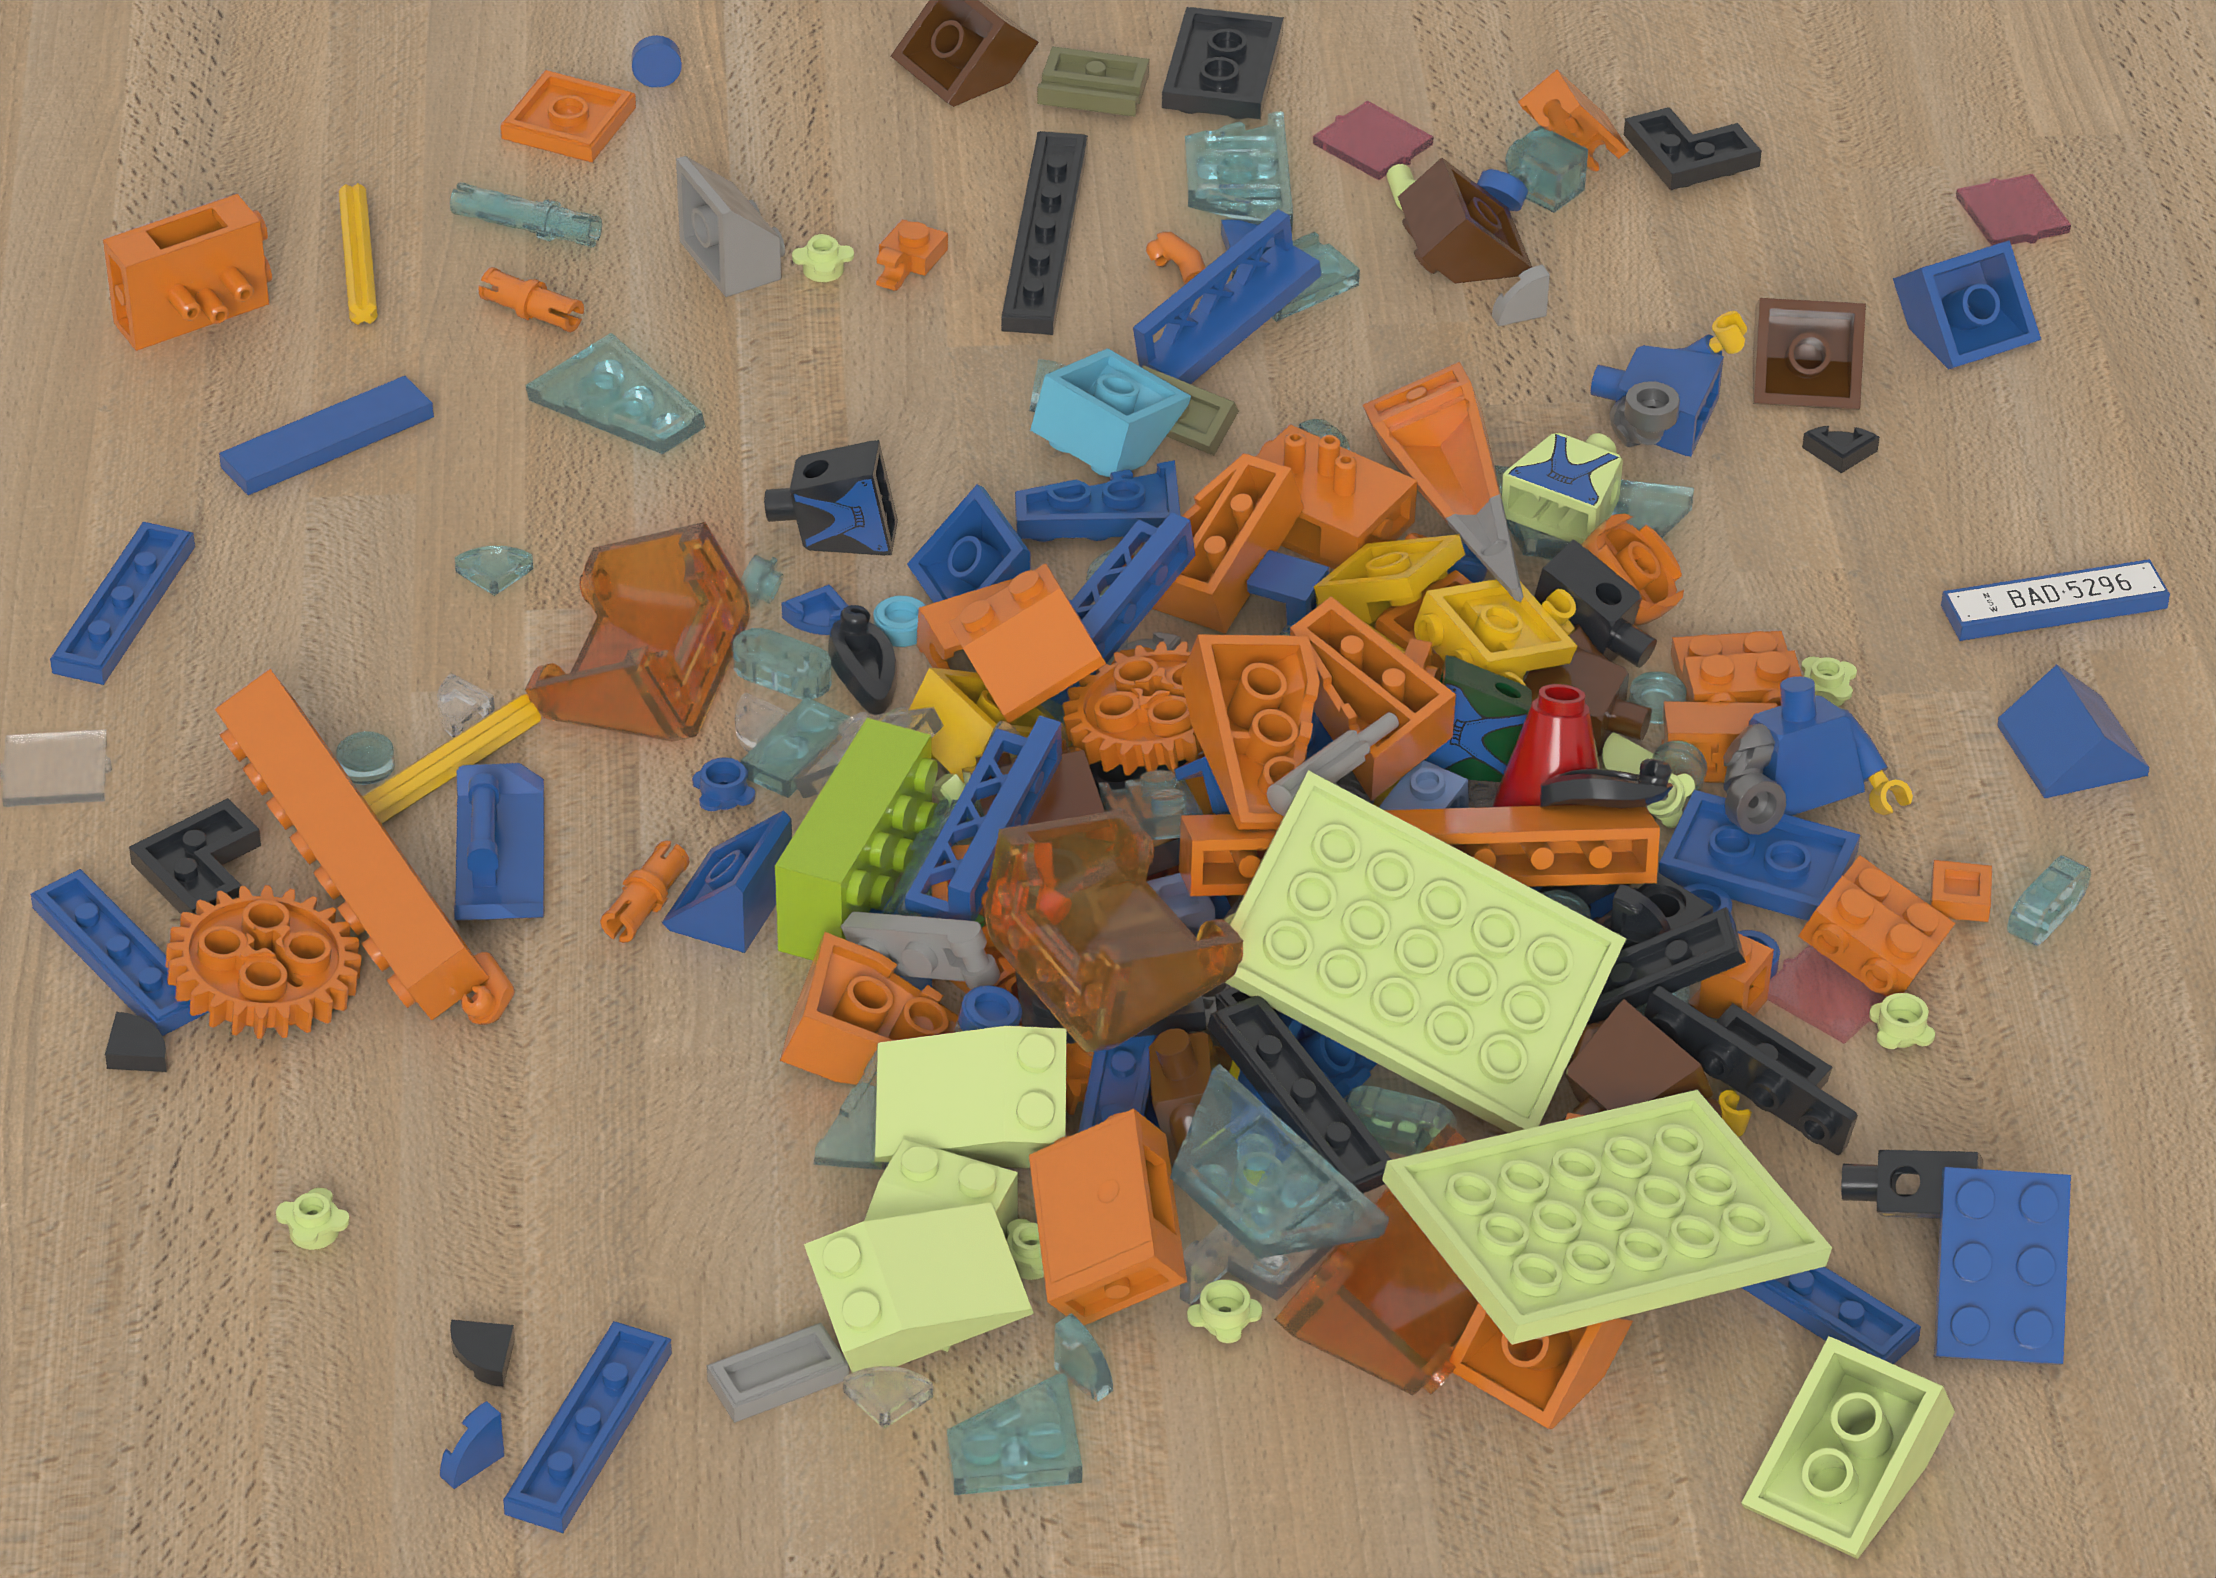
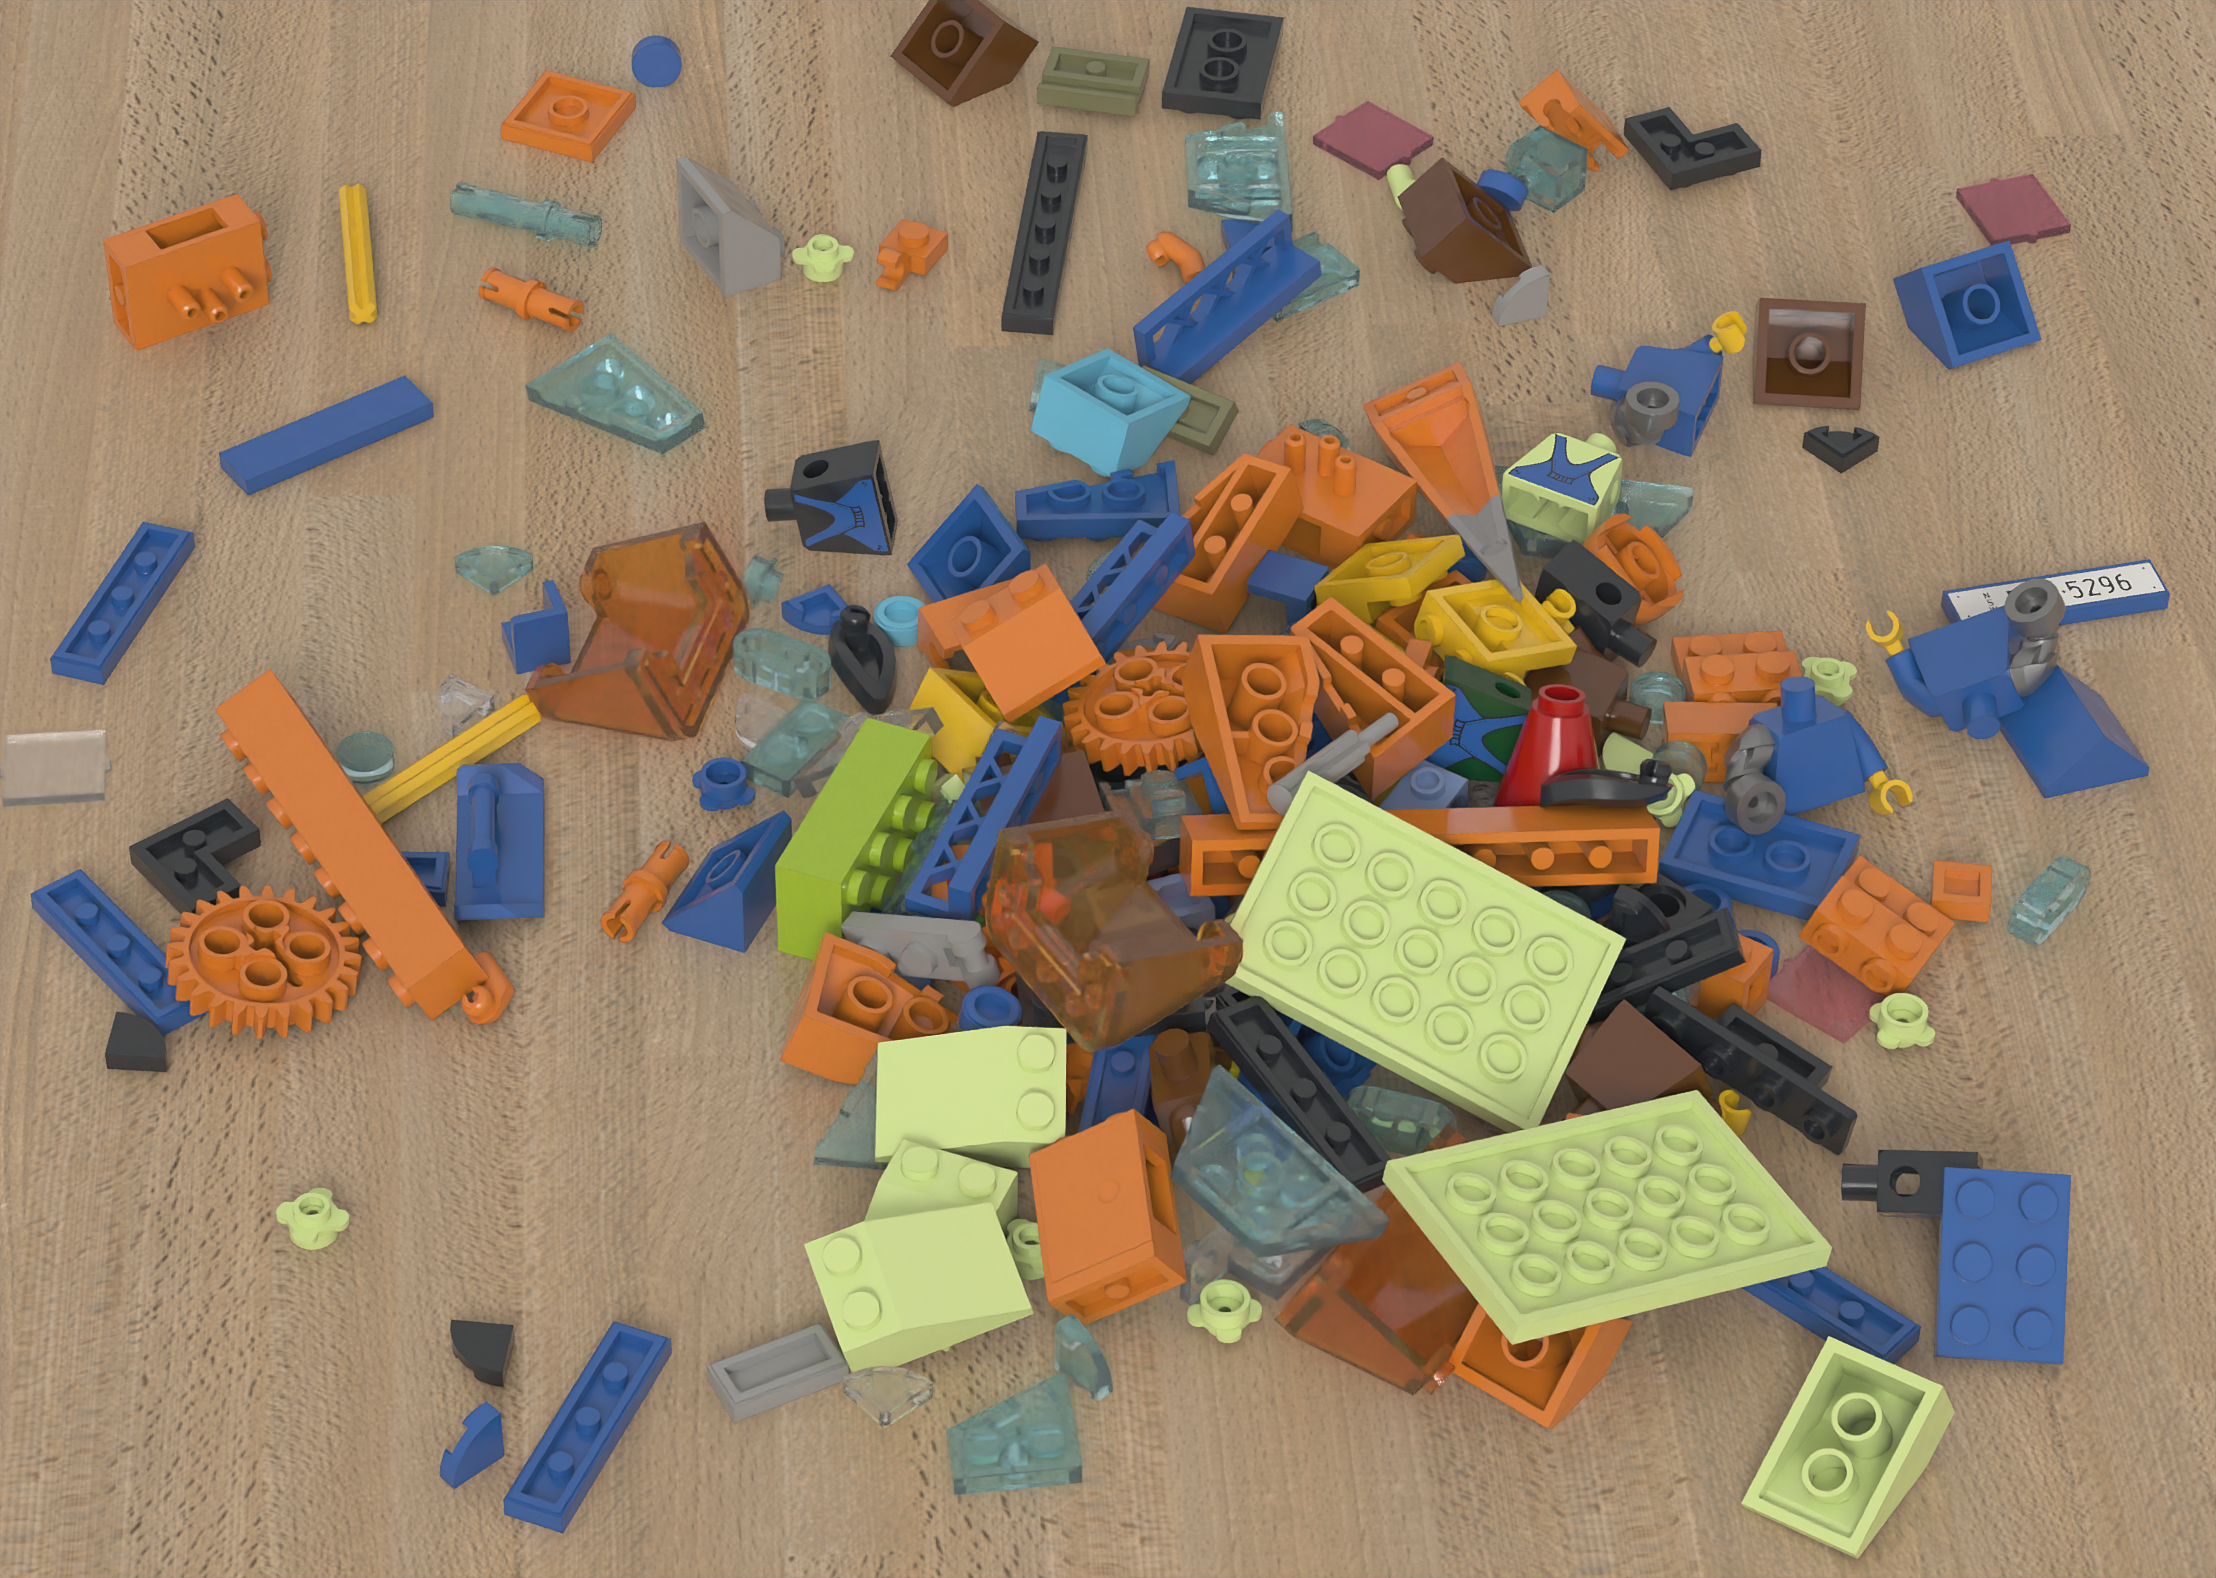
none -> blue tile [401,851,451,907]
none -> blue panel [501,580,571,675]
none -> blue torso [1866,579,2066,740]

